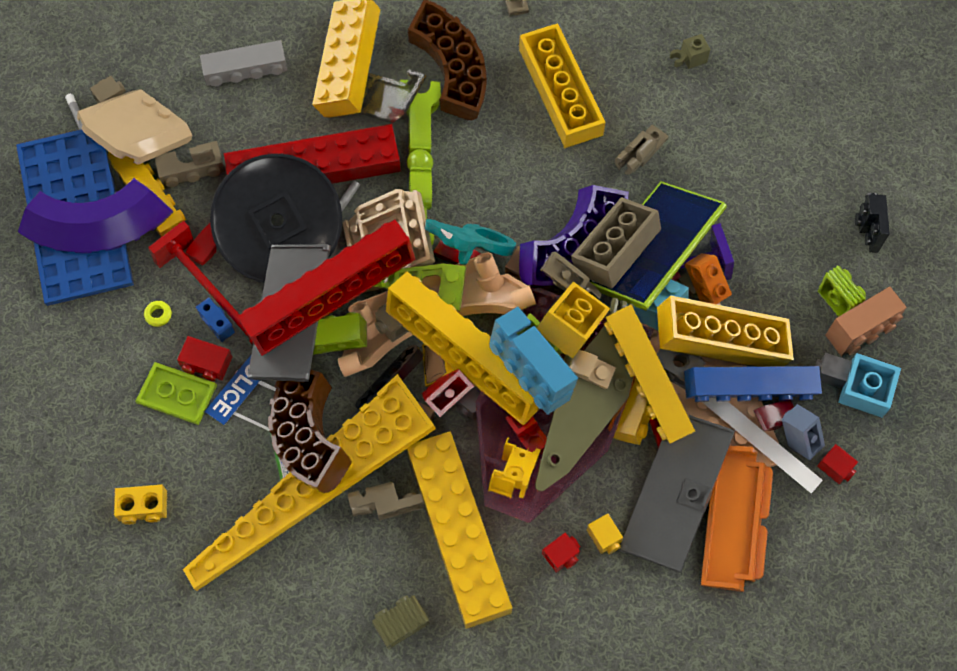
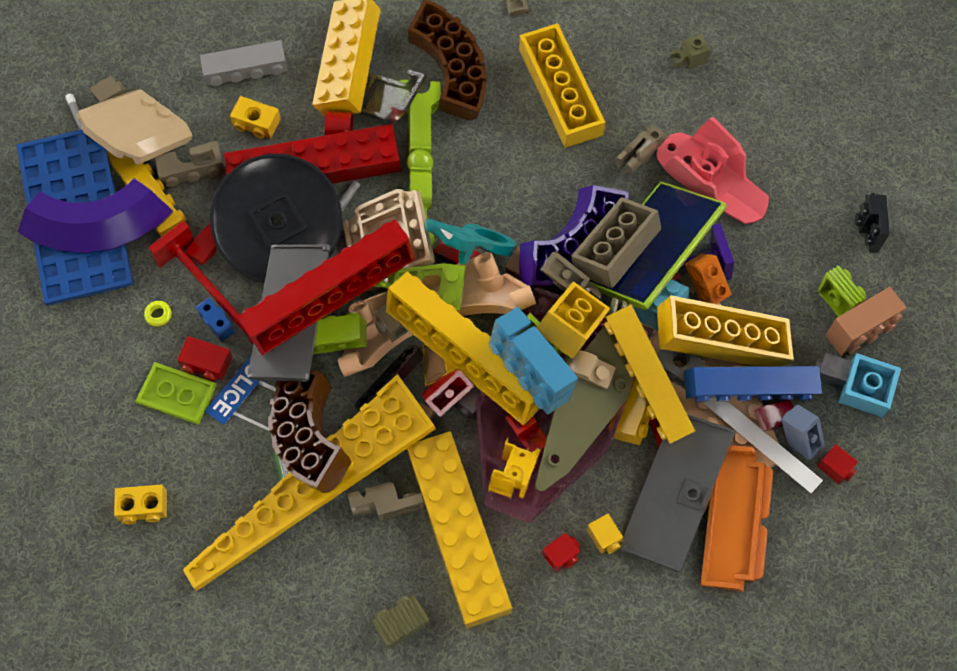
none -> yellow brick [230,96,281,139]
none -> red piece [325,111,353,135]
none -> coral piece [656,117,769,224]

